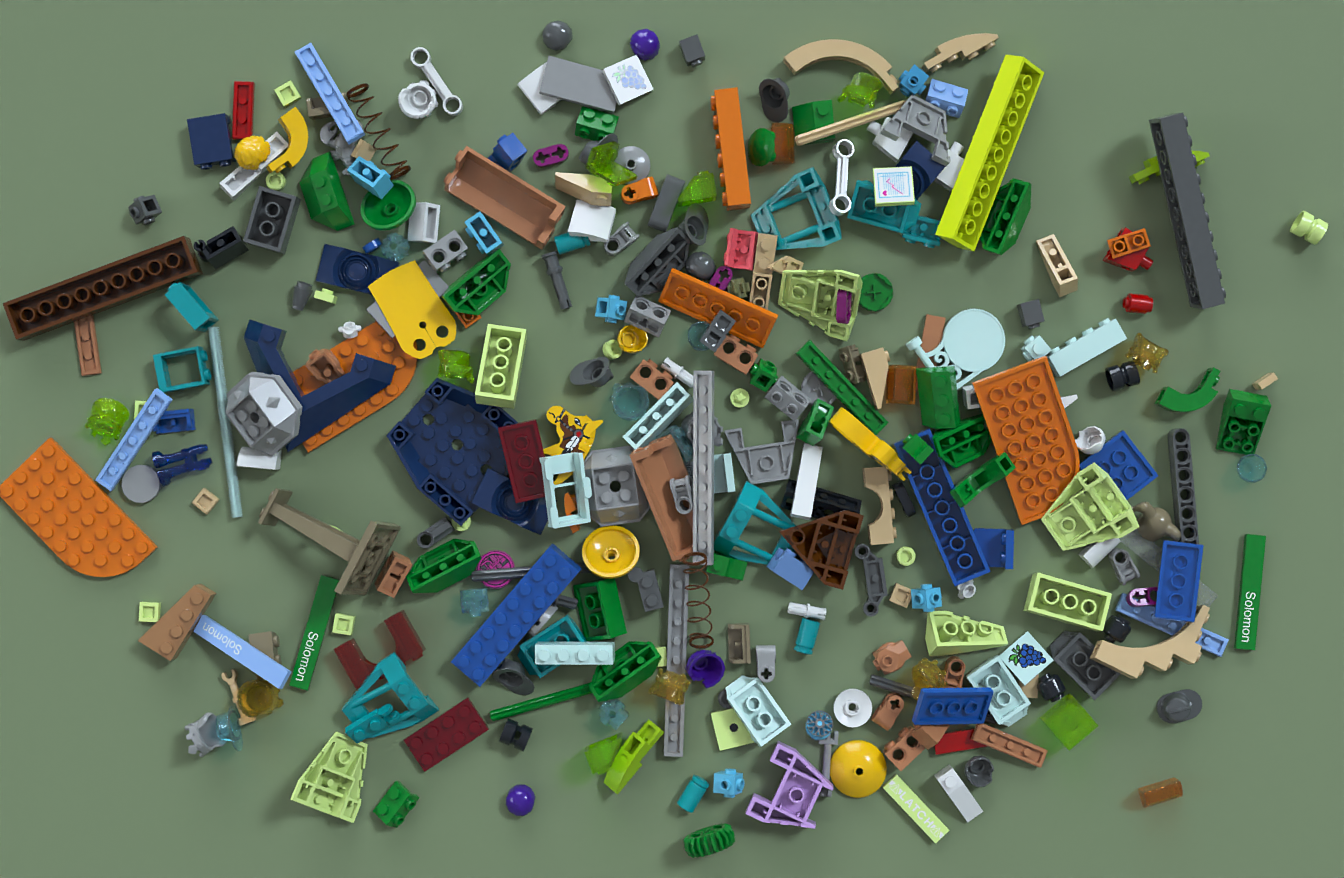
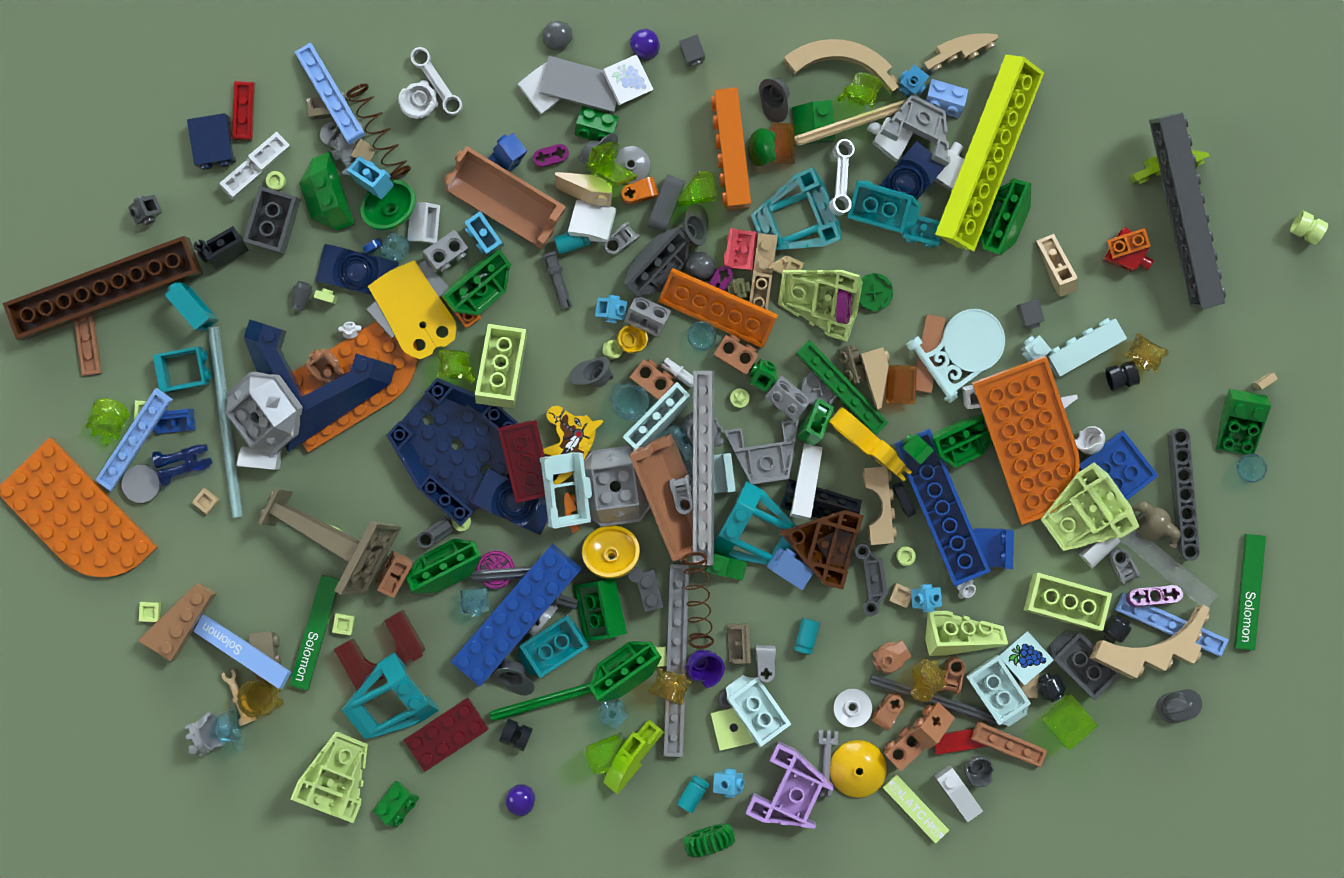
yellow hair [234,135,270,170] -> none
yellow arch [266,107,308,173] -> none
yellowish green tile [275,80,301,108] -> none
teal hinge [345,703,400,744] -> none
light aqua brick [535,642,615,665] -> none
dark grey slope [699,310,736,353] -> none
white axle [787,602,826,620] -> none
wheel [806,710,833,740] -> none
white tile [872,166,915,207] -> none
blue plate [912,687,994,725] -> none
green slope [916,366,961,429] -> none
green arch [950,452,1016,508] -> none
red brick [1123,293,1153,314] -> none
clear orange brick [1138,777,1183,808] -> none
green arch [1154,367,1220,412] -> none
blue plate [1154,540,1204,622] -> none

